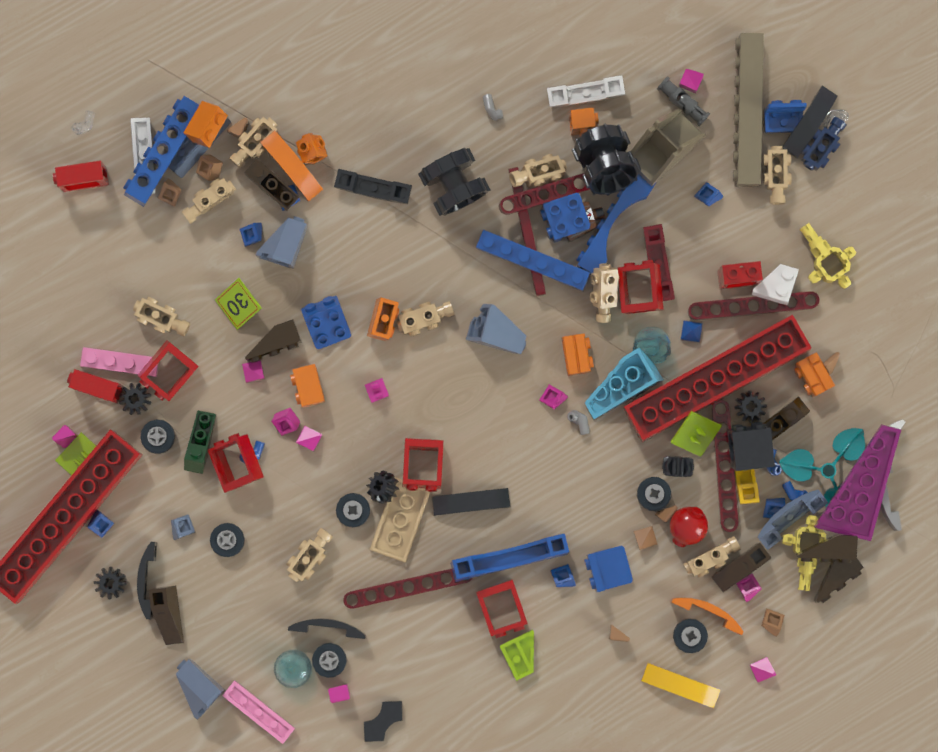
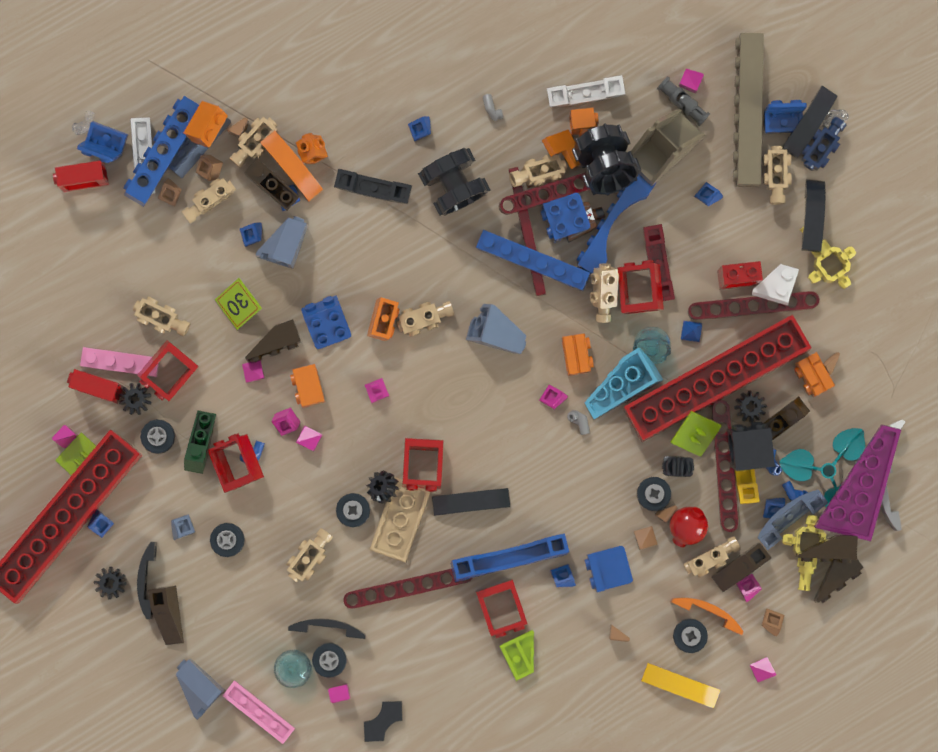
none -> blue bracket [77,121,129,163]
none -> blue slope [408,116,431,141]
none -> orange tile [542,130,581,169]
none -> black slope [801,180,826,252]

